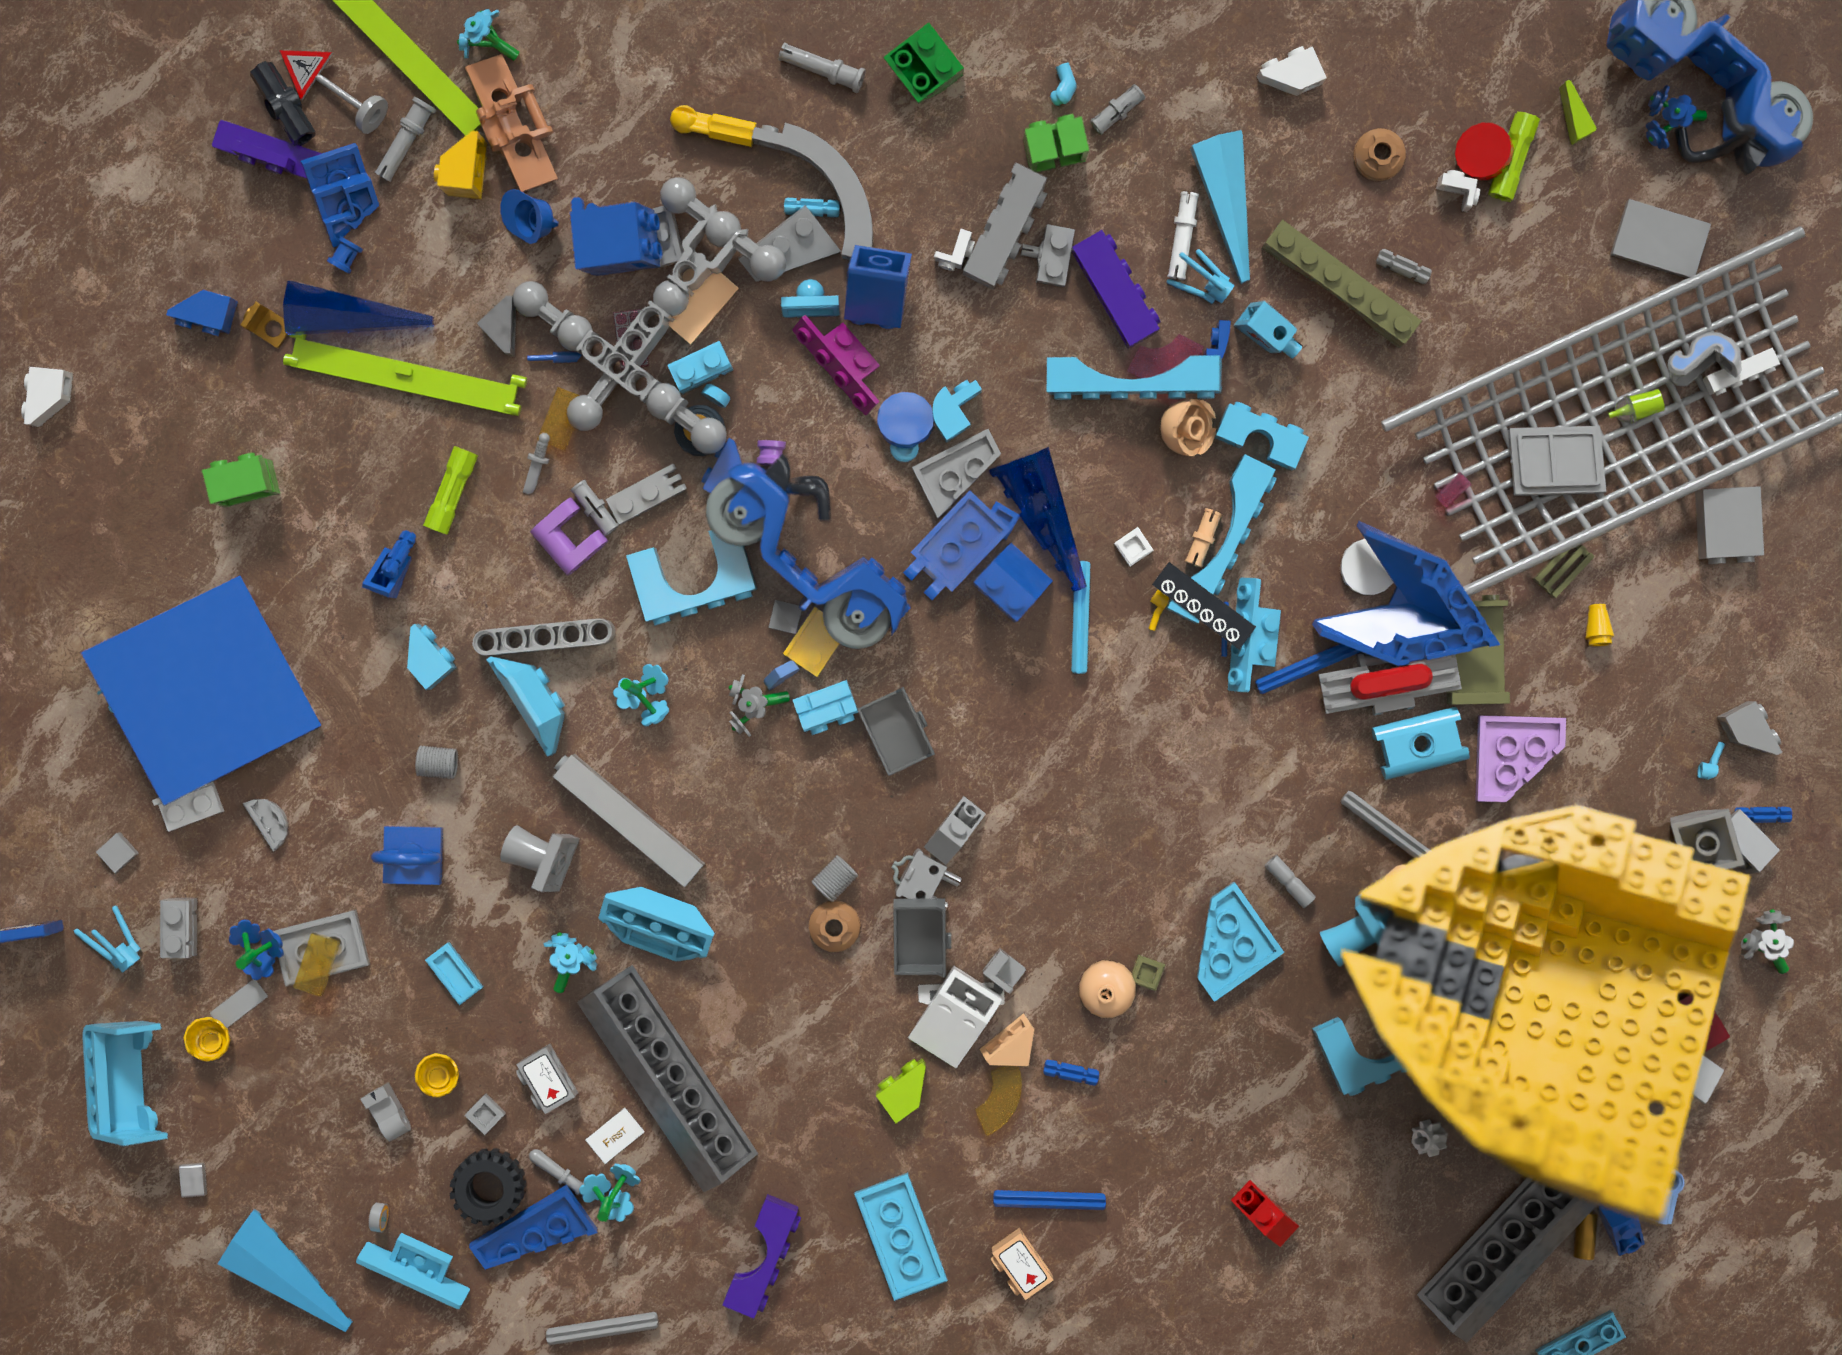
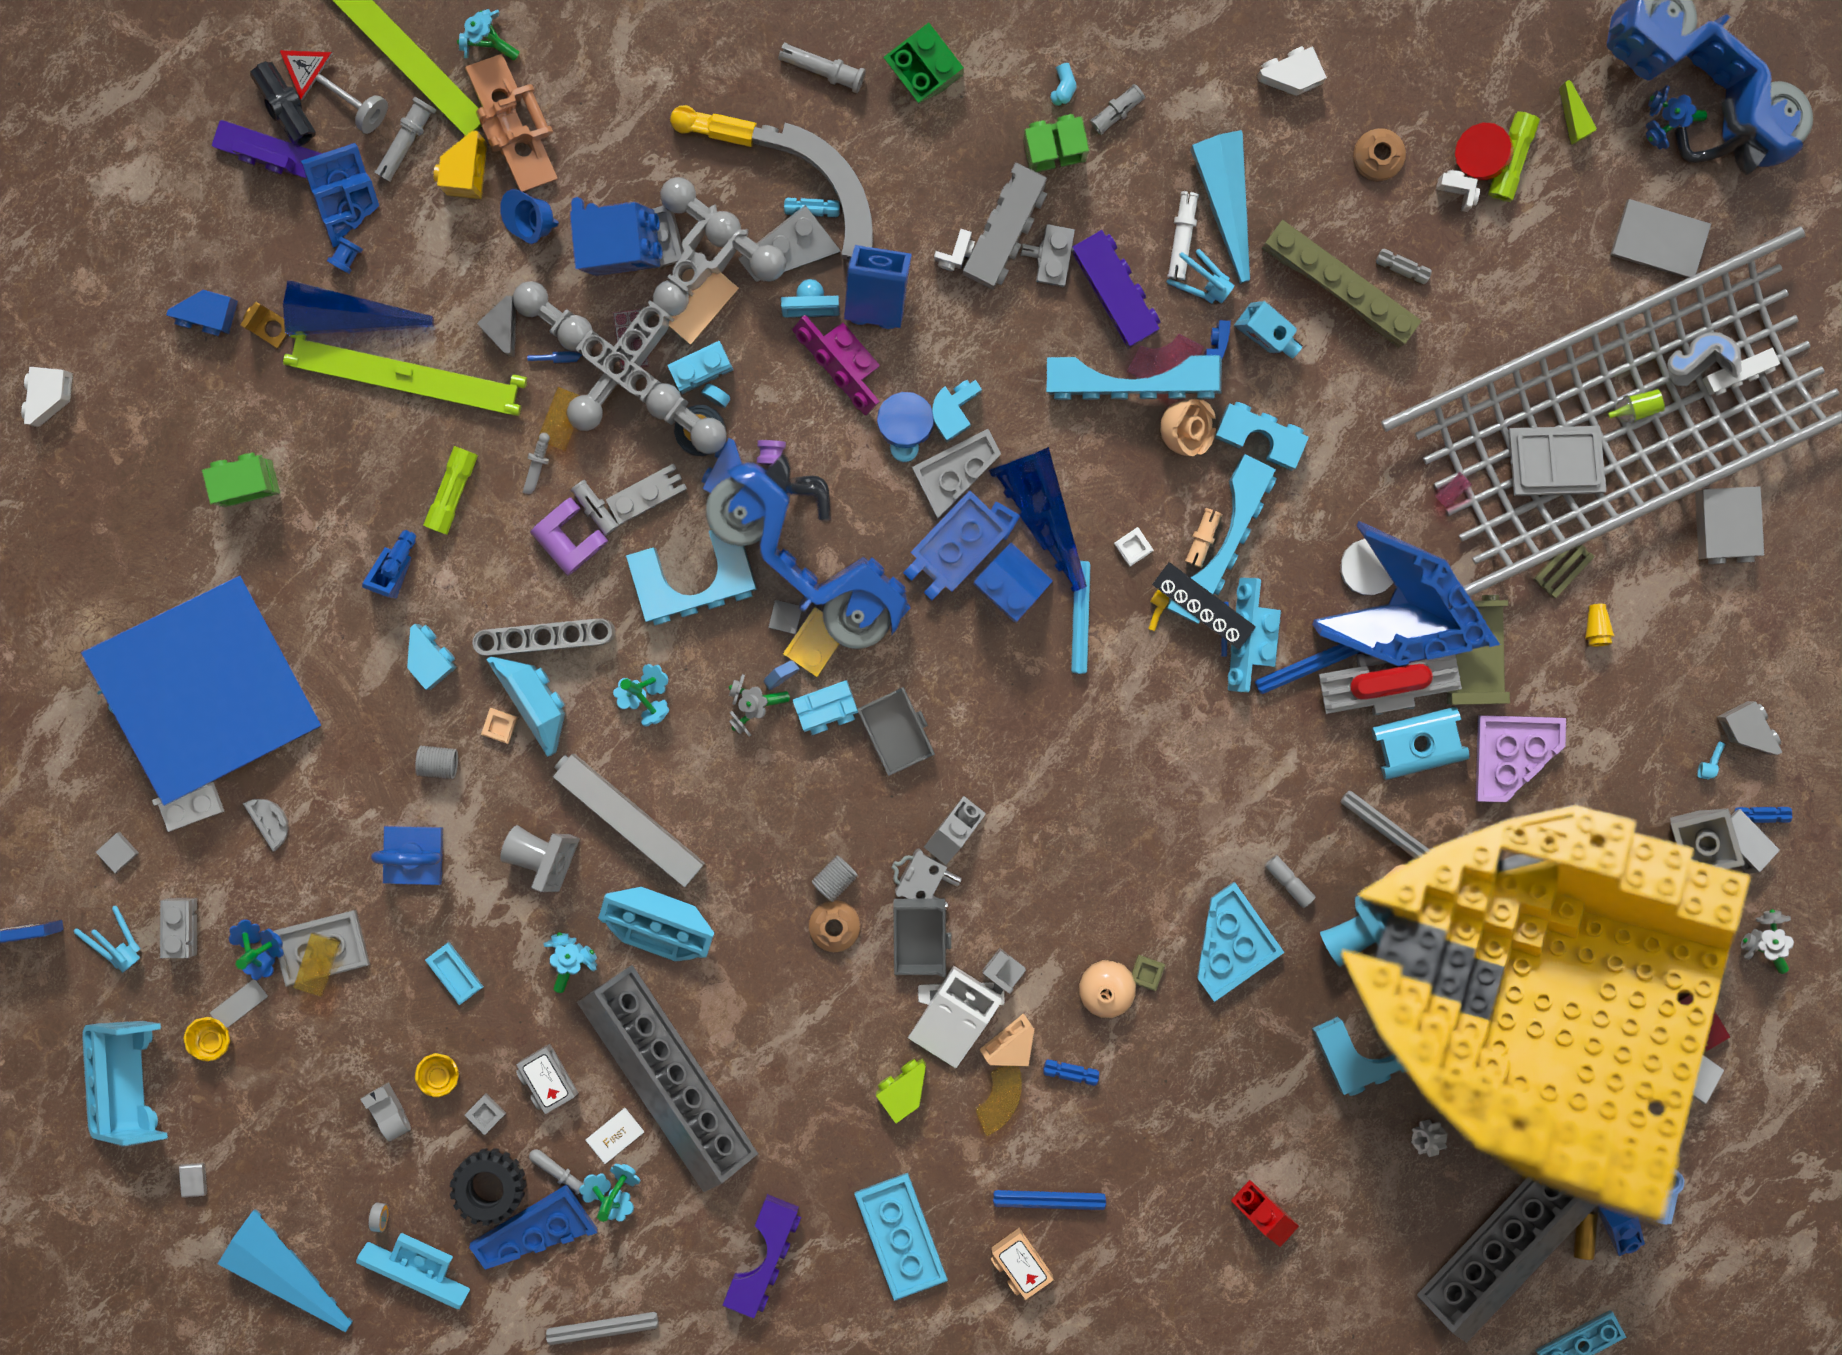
none -> light nougat tile [481,708,518,744]

